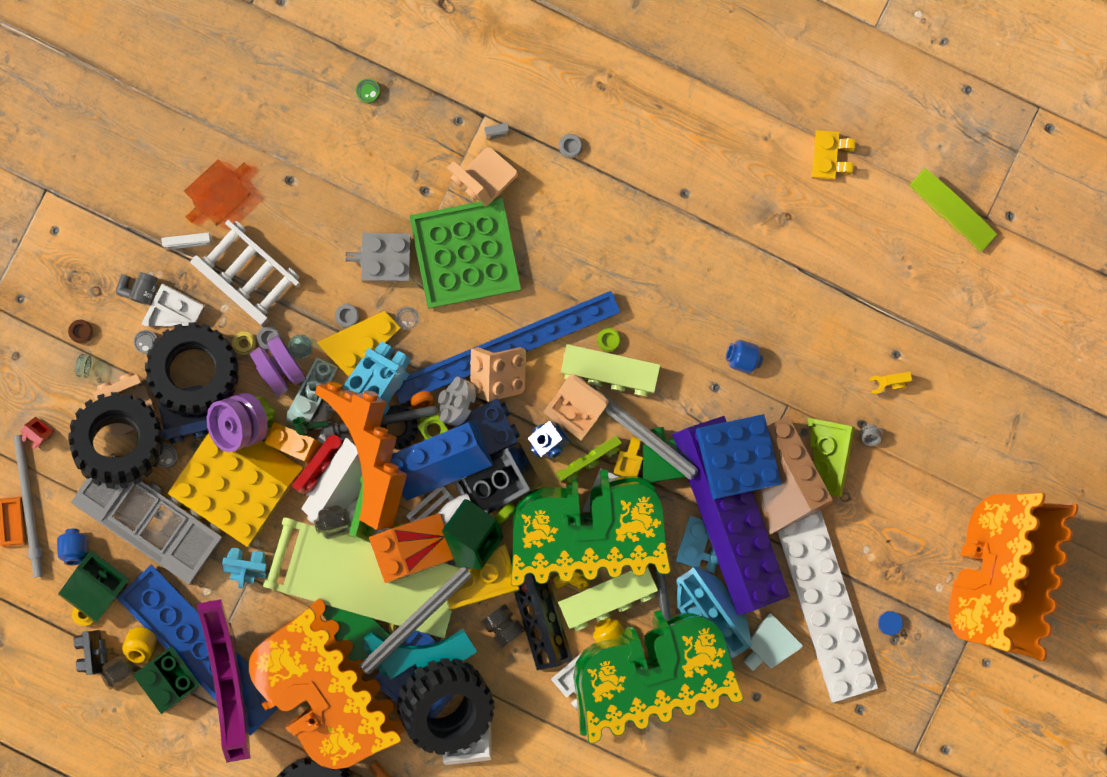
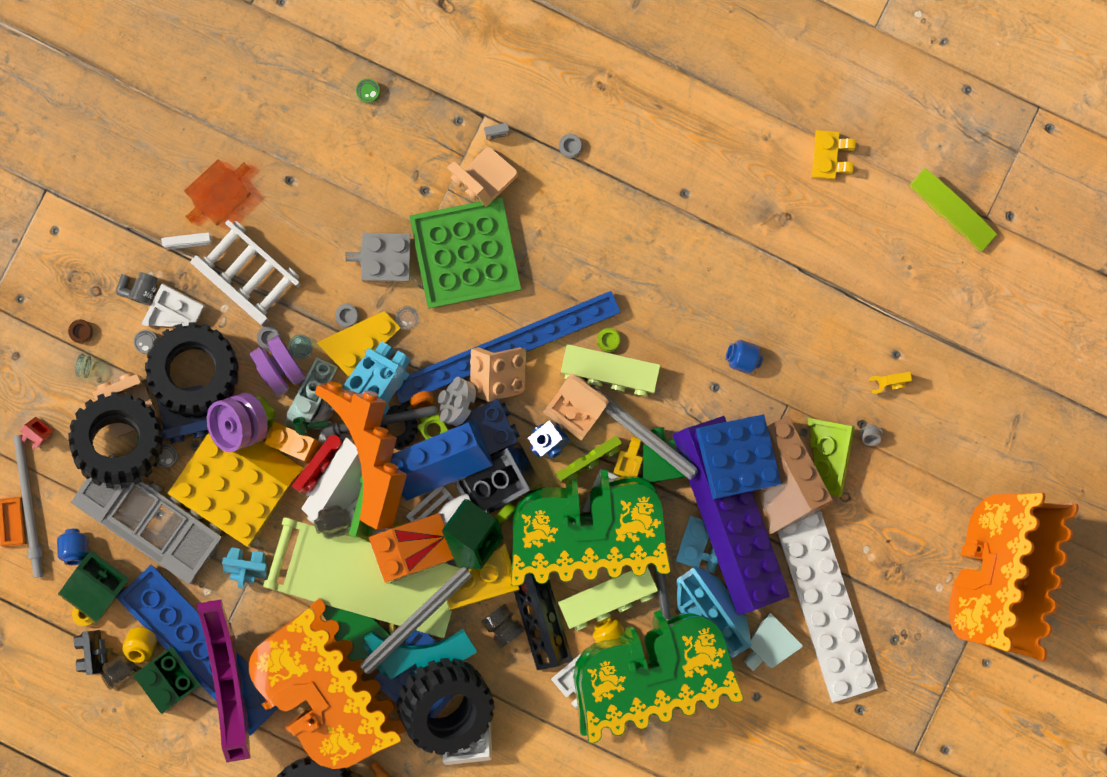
light yellow plate [232,332,256,356] -> none
yellow arm [553,570,589,590] -> none
blue tile [878,611,903,635] -> none

